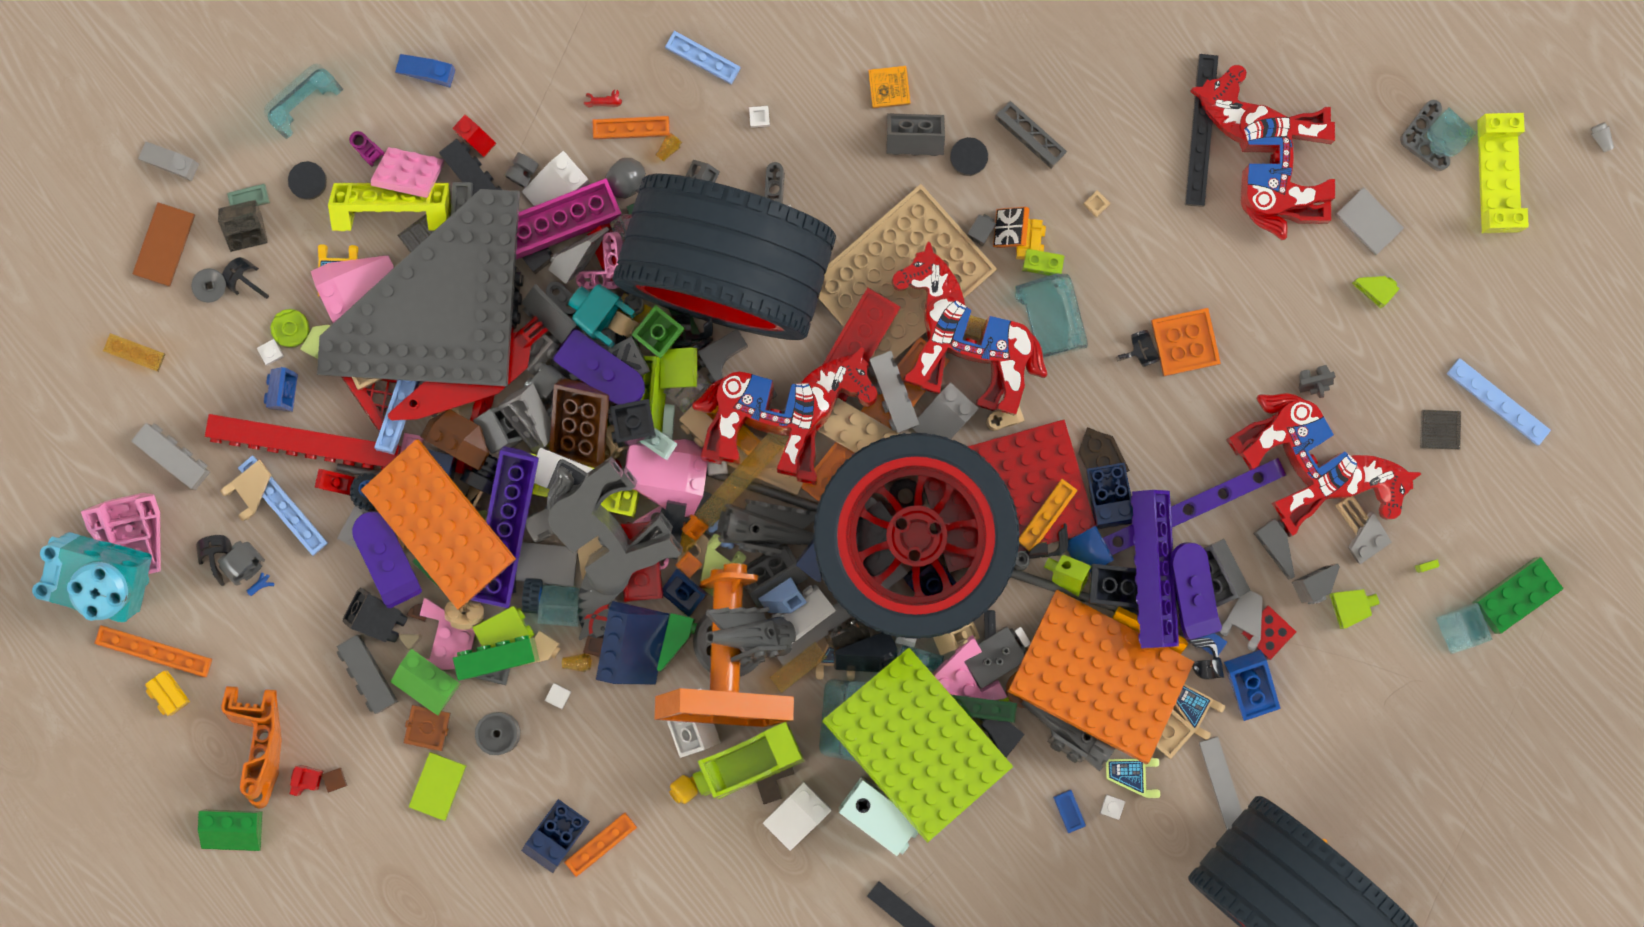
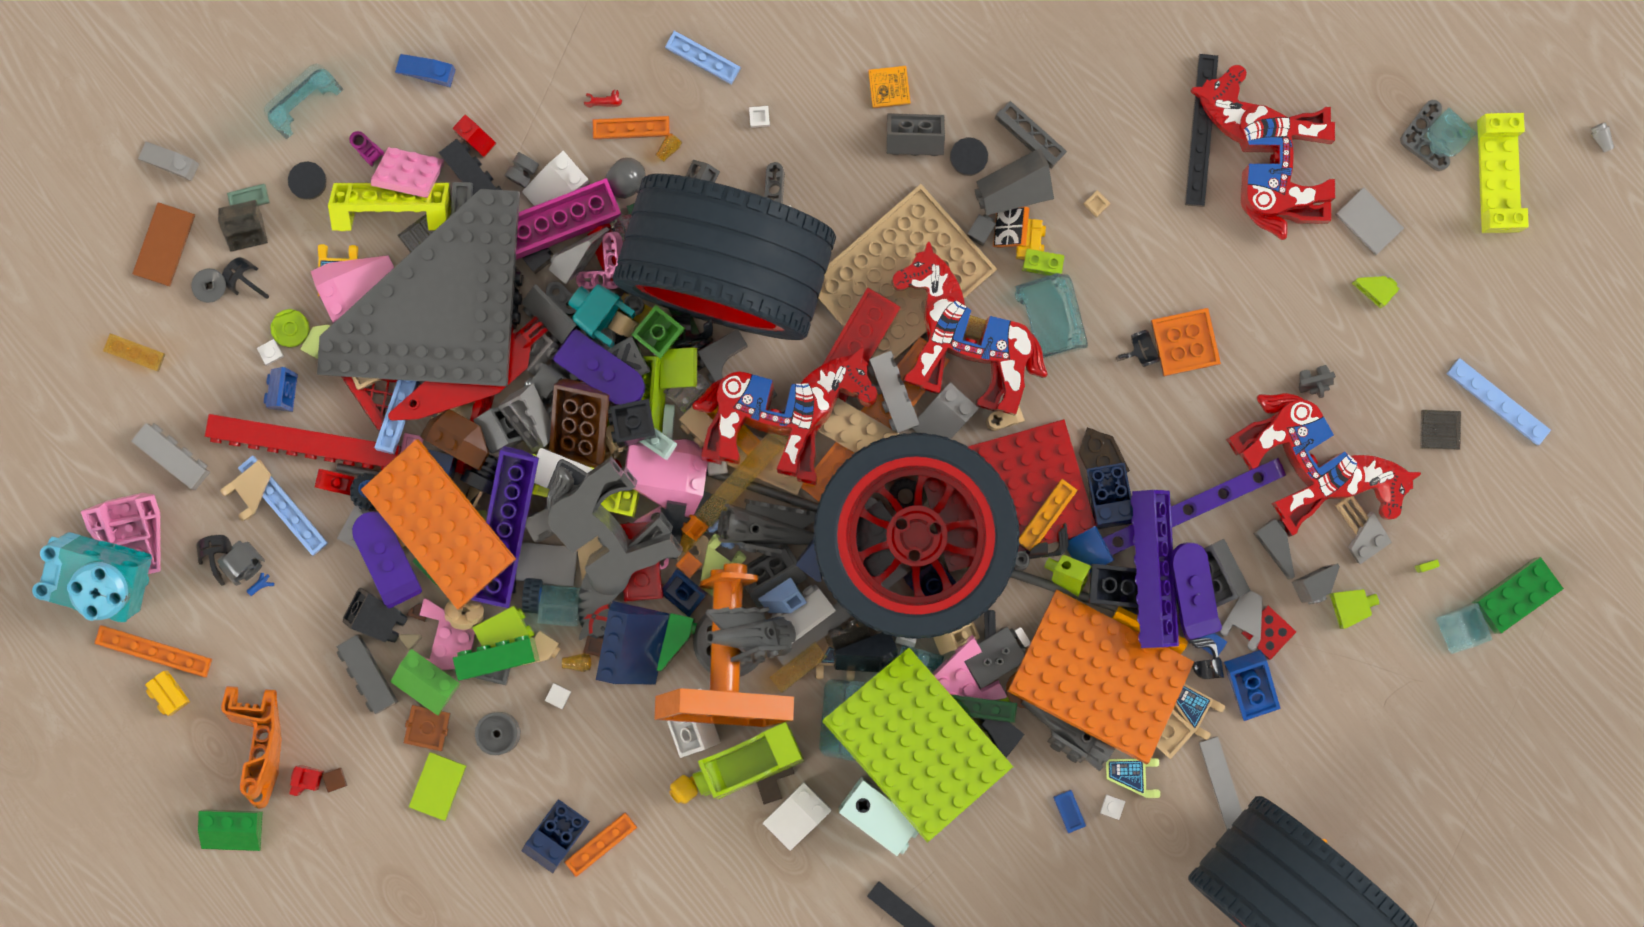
none -> dark grey slope [975,148,1054,215]

